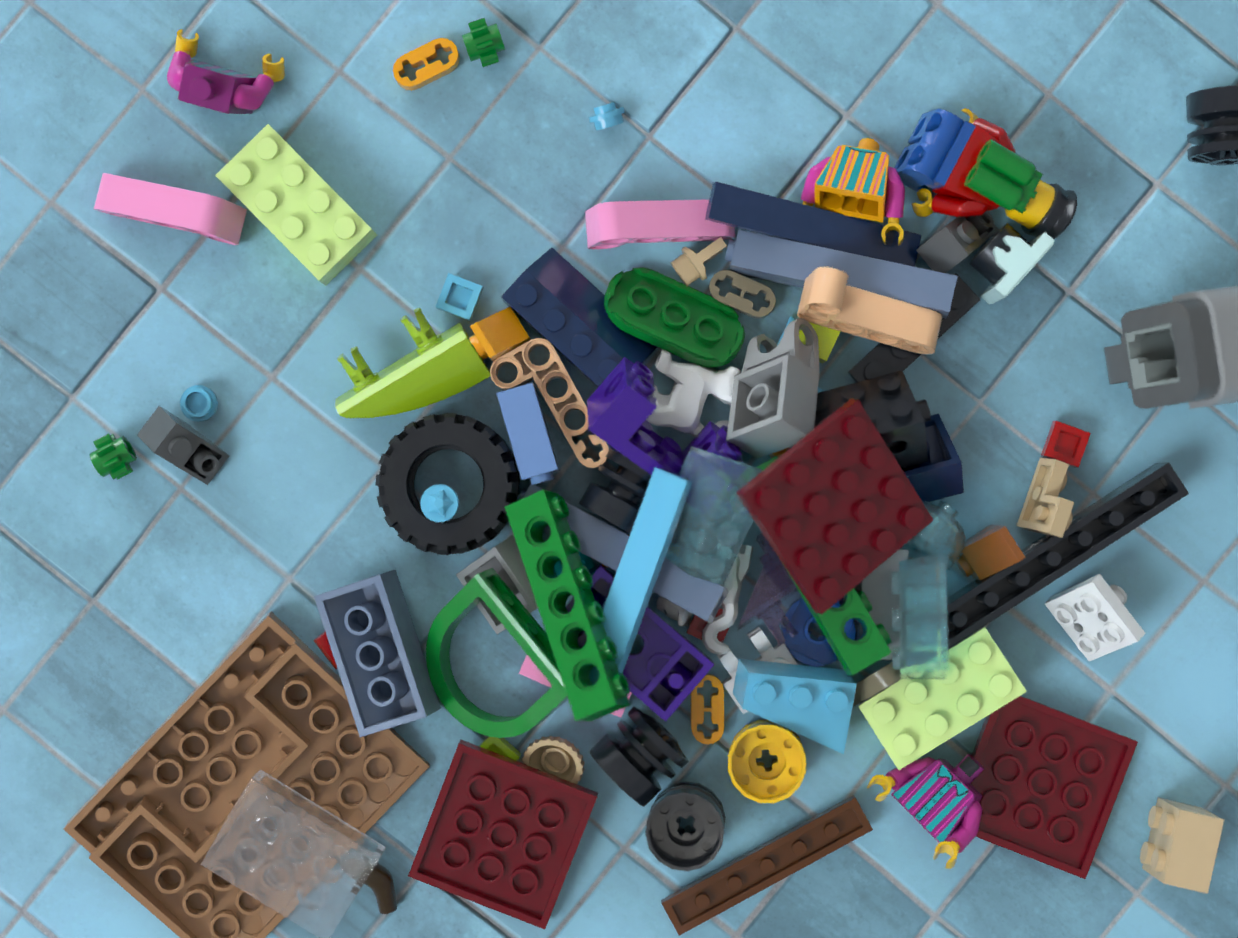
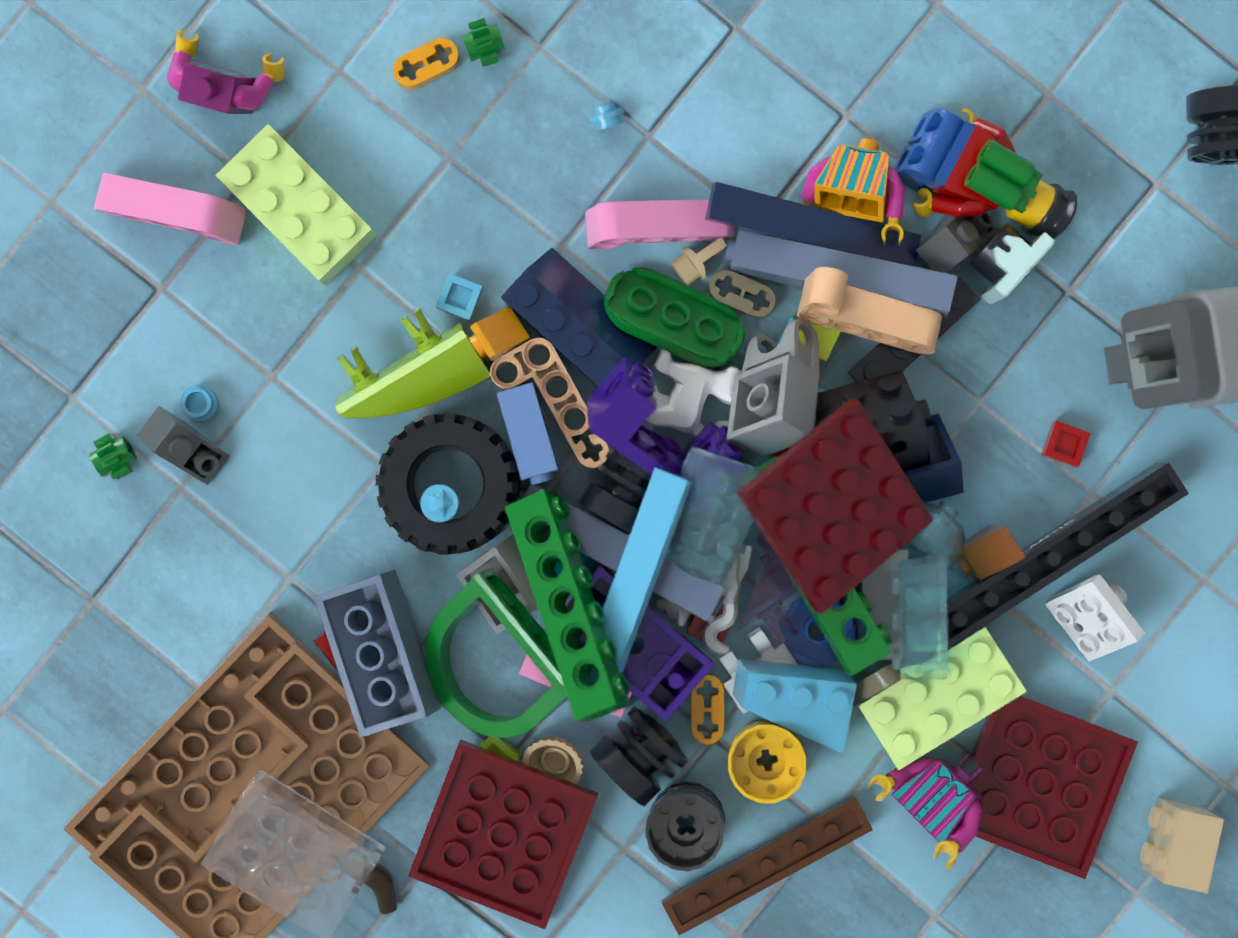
tan plate [1017,458,1074,538] -> none

